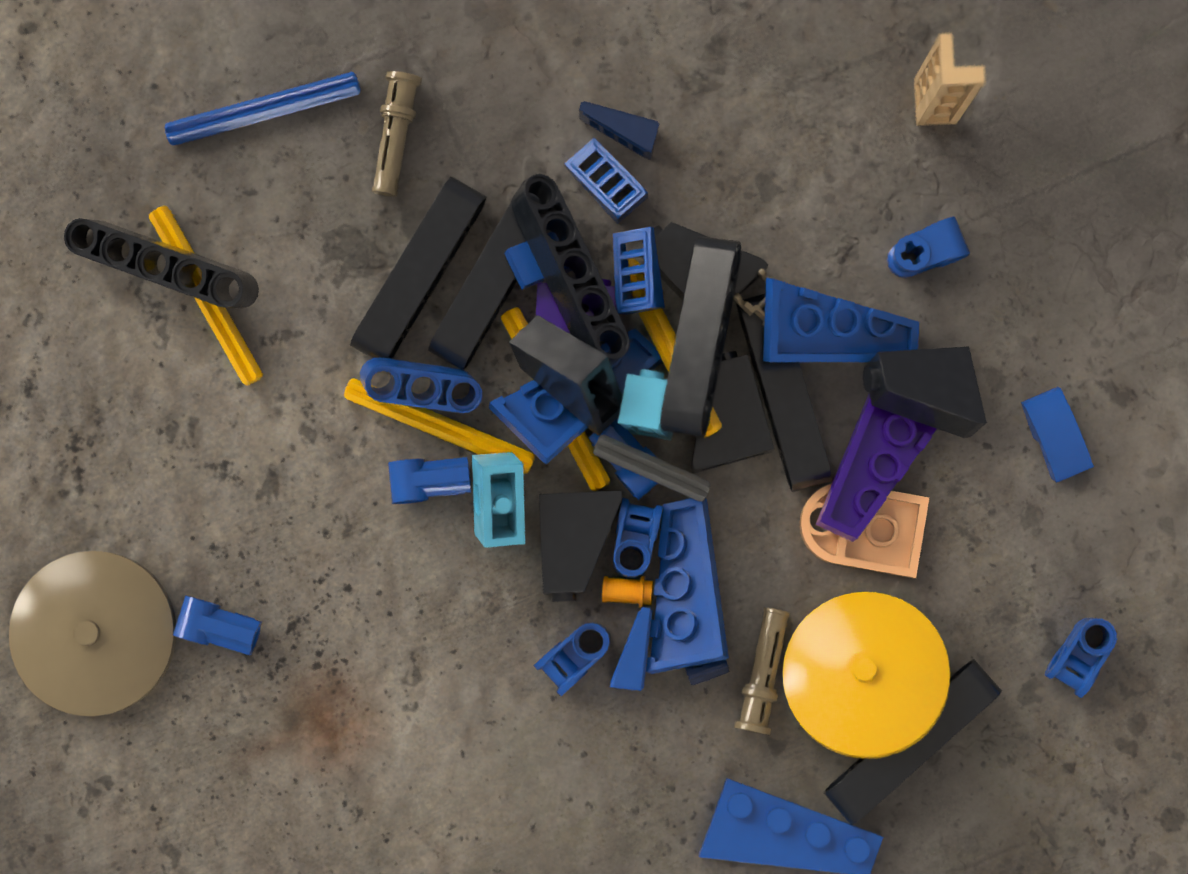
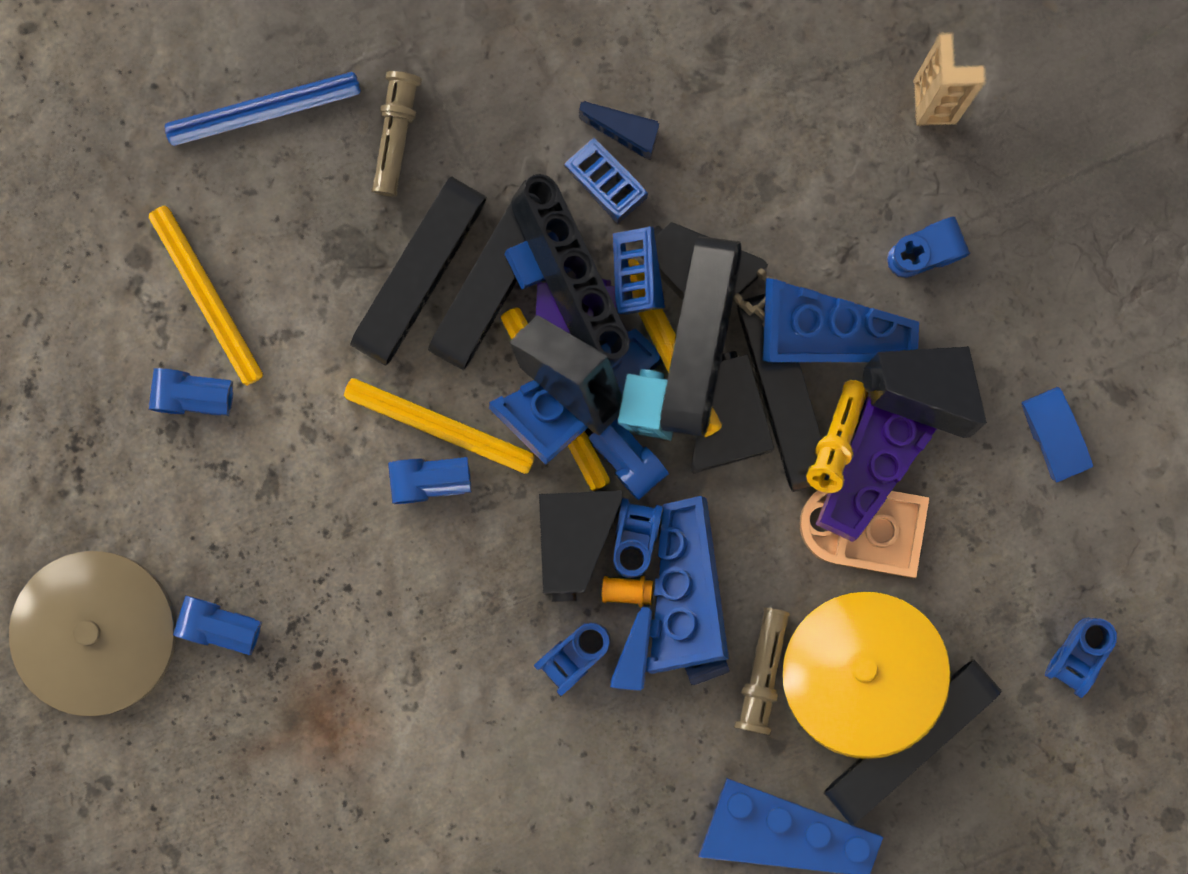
black beam [64,218,259,308] -> none
blue beam [360,358,482,413] -> none
medium azure brick [472,452,525,548] -> none
dark grey axle [593,435,711,502] -> none
none -> blue piece [148,368,233,416]
none -> yellow pin [806,380,868,493]

